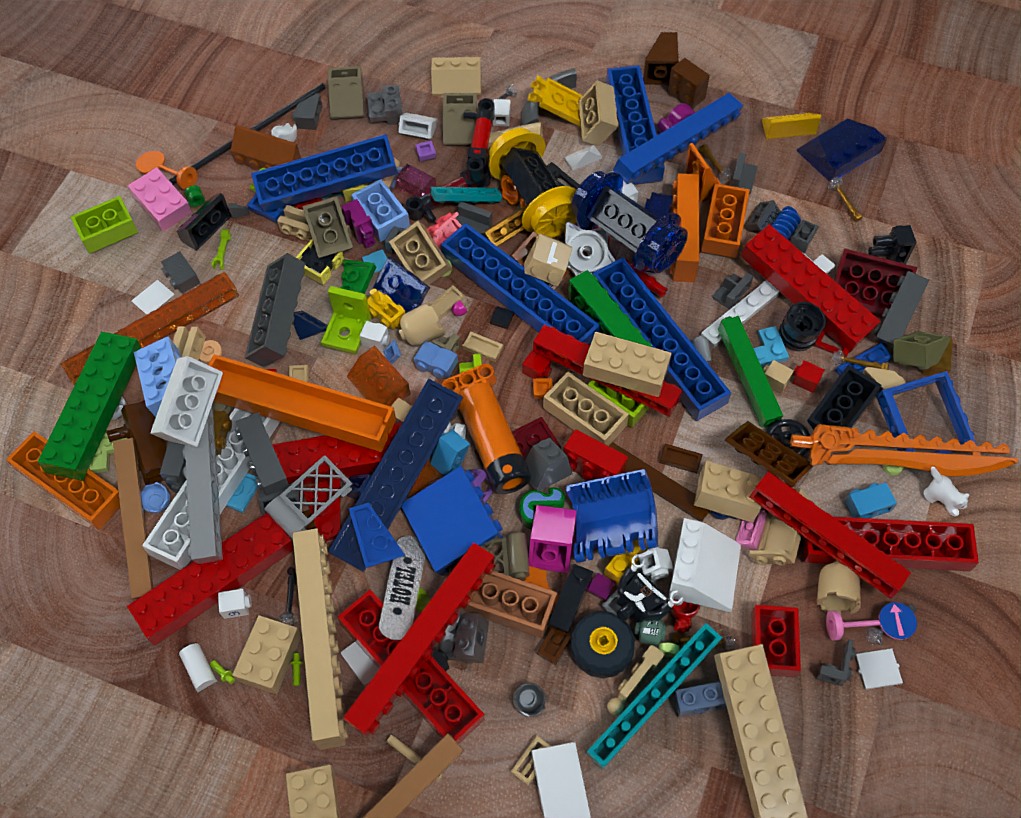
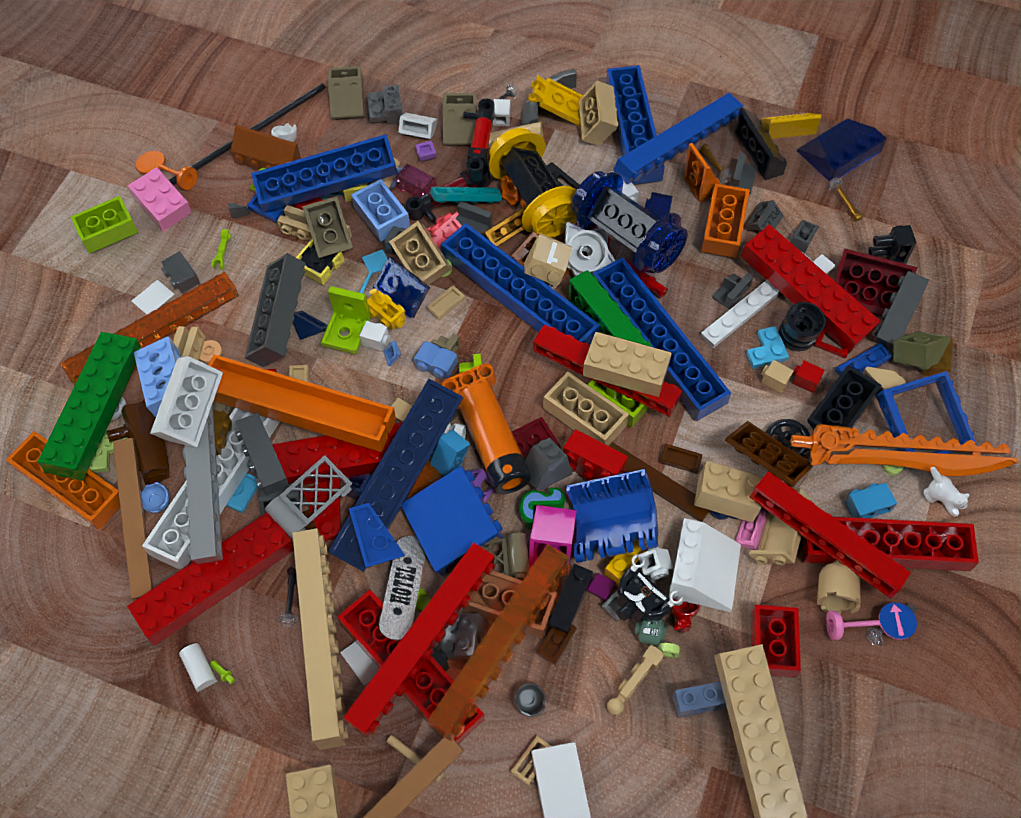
dark grey brick [160,441,187,493] -> none
black slope [177,193,232,251] -> none
green wheel [184,185,205,207] -> none
white brick [218,589,252,619] -> none
tan brick [232,615,302,695] -> none
lime piece [290,653,303,686] -> none
dark grey slope [293,93,322,130] -> none
green wing [340,259,377,294] -> none
magenta hips [341,199,376,248] -> none
clear orange slope [347,346,411,406] -> none
tan cylinder [398,301,445,346] -> none
tan slope [431,57,481,96] -> none
dark pink hinge [452,300,468,316] -> none
tan tile [462,332,504,363] -> none
black tile [490,306,514,329] -> none
red brick [522,350,552,379] -> none
orange plate [533,378,552,399] -> none
white slope [564,145,602,171] -> none
black wheel [571,611,635,679] -> none
teal brick [586,623,722,770] -> none
reddish brown slope [643,32,679,85] -> none
magenta animal [657,103,696,133] -> none
reddish brown brick [668,58,710,109] -> none
orange brick [670,173,699,282] -> none
piece [672,633,735,652] -> none
light grey cone [691,336,712,364] -> none
green brick [718,316,784,428] -> none
blue piece [772,206,801,240] -> none
dark grey bracket [816,639,855,686] -> none
pearl gold piece [832,349,889,370] -> none
white piece [855,648,903,690] -> none
none -> clear orange brick [428,544,570,741]
none -> black slope [735,108,787,181]

